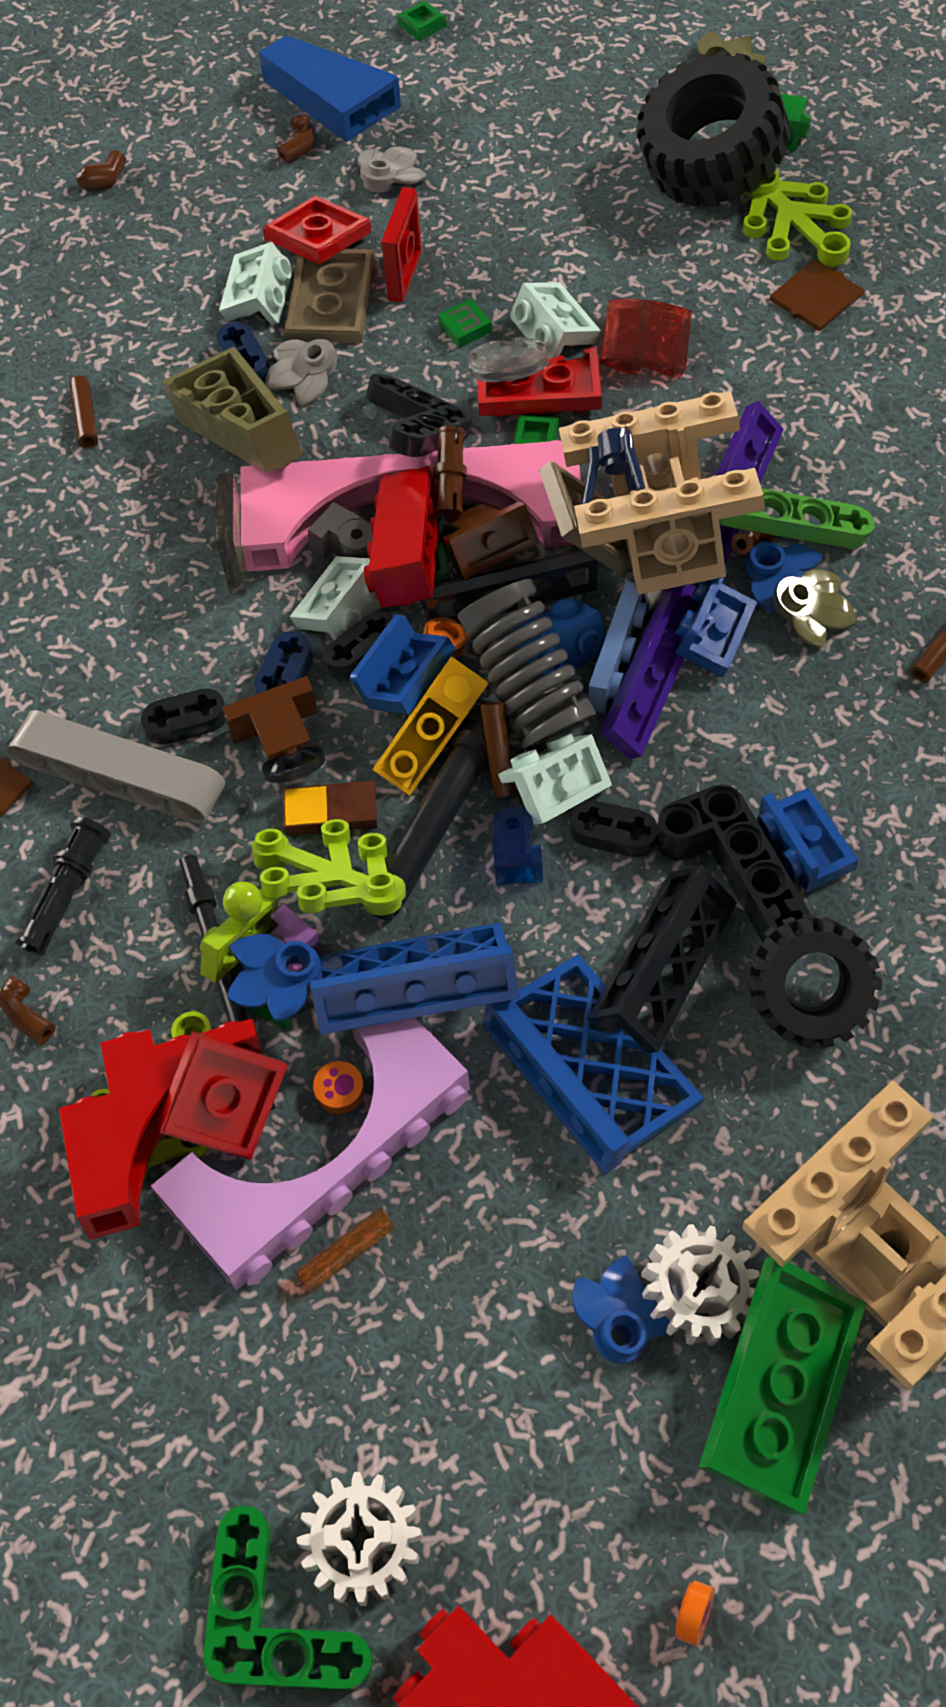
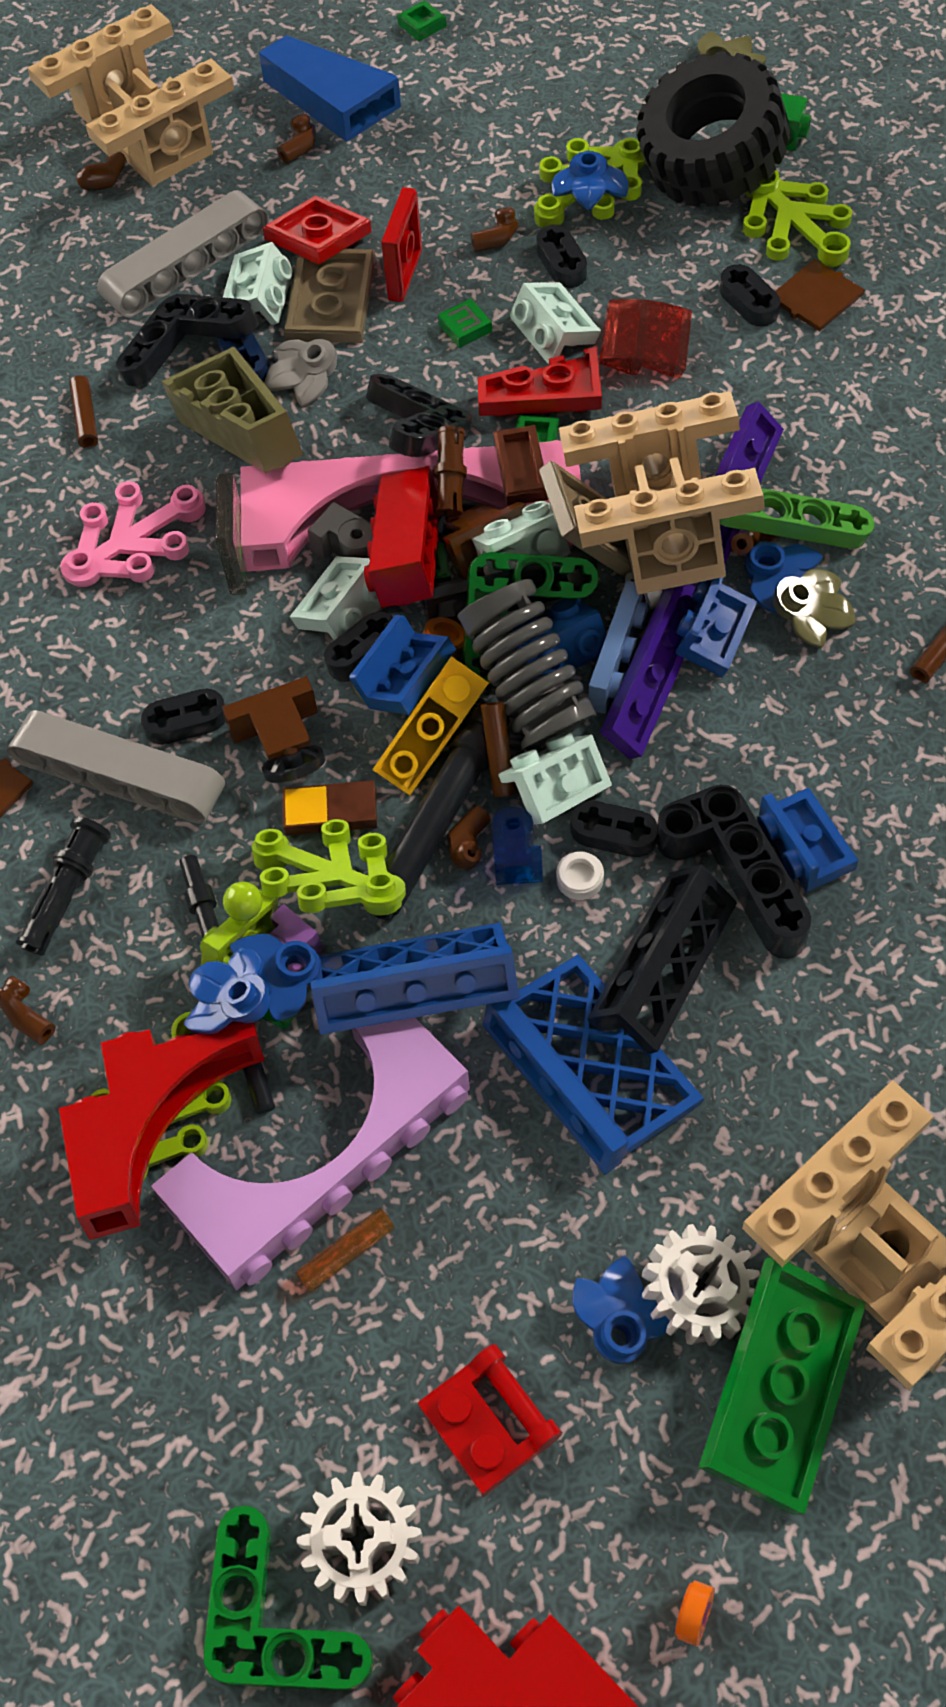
red tile [155,1031,288,1160] -> none
dark blue beam [254,631,313,694] -> none
orange tile [313,1061,365,1114] -> none
light grey plate [358,146,427,192] -> none
clear tile [468,337,549,382] -> none
dark blue plant [582,428,645,504] -> none
black tyre [746,915,882,1048] -> none
none -> tan piece [27,4,234,187]
none -> bright pink plant [60,481,206,587]
none -> light grey beam [97,190,269,318]
none -> black beam [116,294,259,386]
none -> blue plate [184,947,271,1034]
none -> red plate [417,1344,563,1498]
none -> reddish brown arm [447,805,491,870]
none -> green beam [463,552,598,682]
none -> reddish brown arm [470,207,519,252]
none -> light aqua bracket [472,501,571,575]
none -> copper tile [493,425,549,506]
none -> lime plant [534,138,646,228]
none -> black beam [536,225,587,288]
none -> blue plate [552,151,628,210]
none -> white tile [556,852,604,900]
none -> black beam [720,264,780,326]

